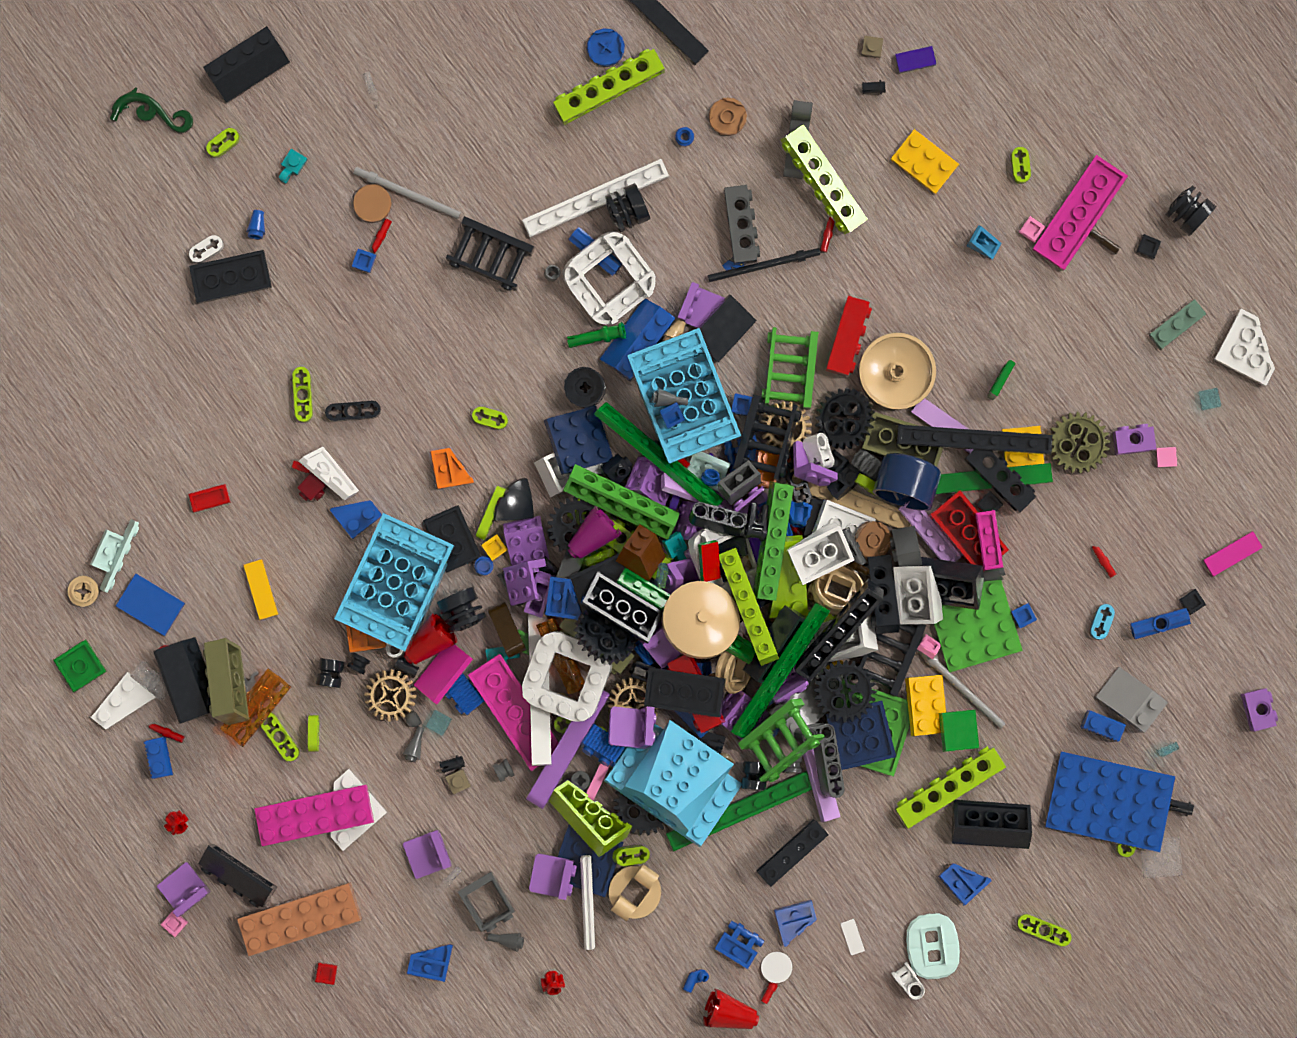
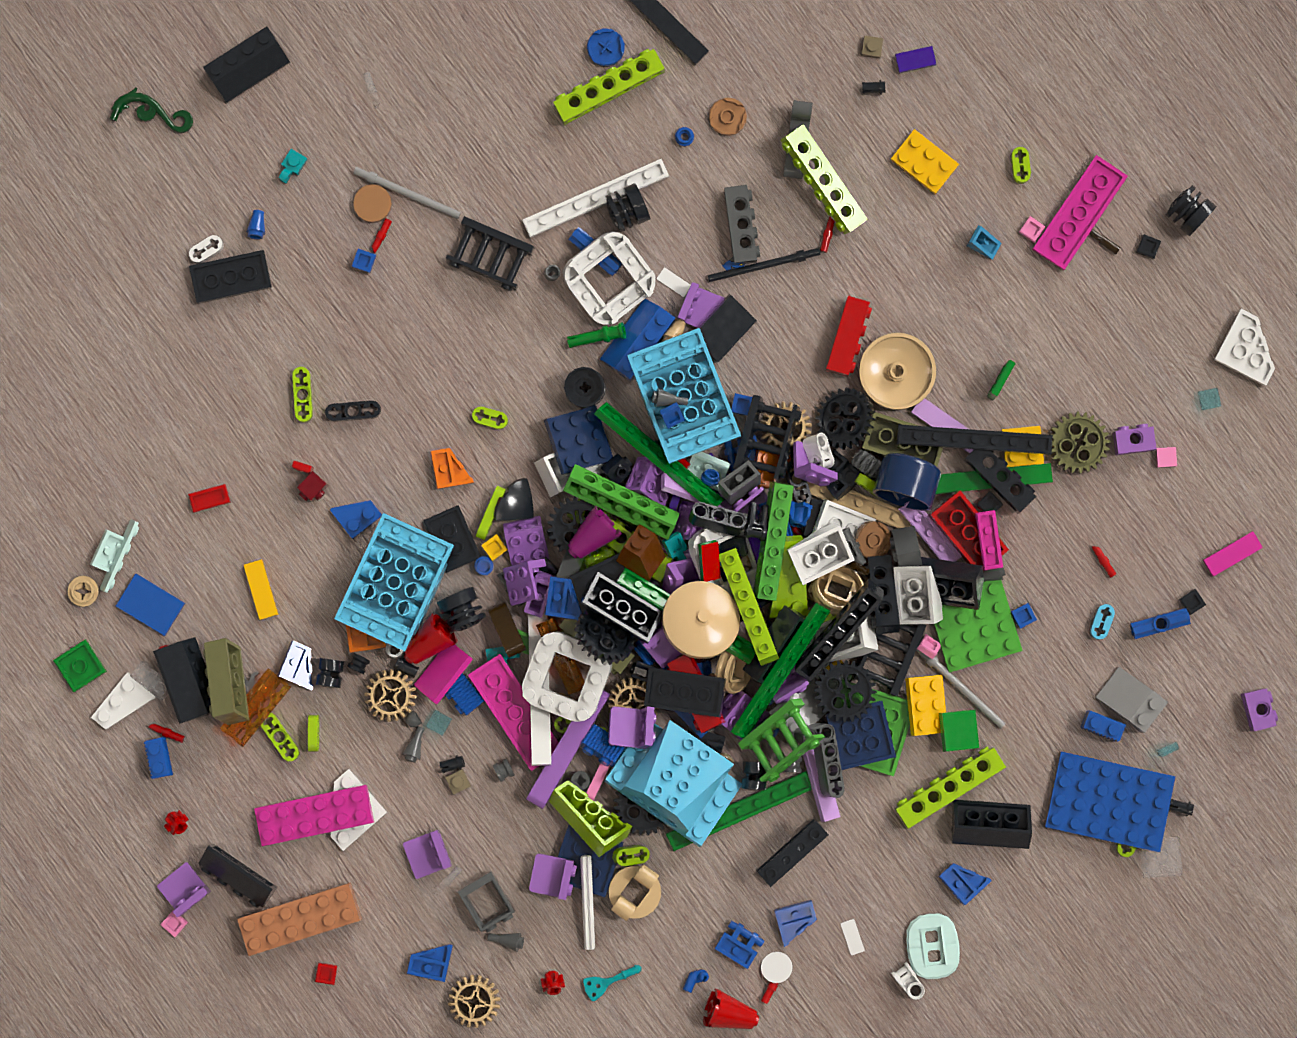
lime beam [206,128,240,158] -> none
white wing [299,447,359,500] -> none
clear light blue tile [656,563,668,589] -> none
bright green fence [762,327,819,410] -> none
lime beam [1017,914,1072,946] -> none
sand green plate [1149,299,1206,350] -> none
none -> wing [277,641,313,691]
none -> tan gear [448,975,501,1028]
none -> teal piece [583,965,642,1001]
none -> white sticker [657,267,691,297]

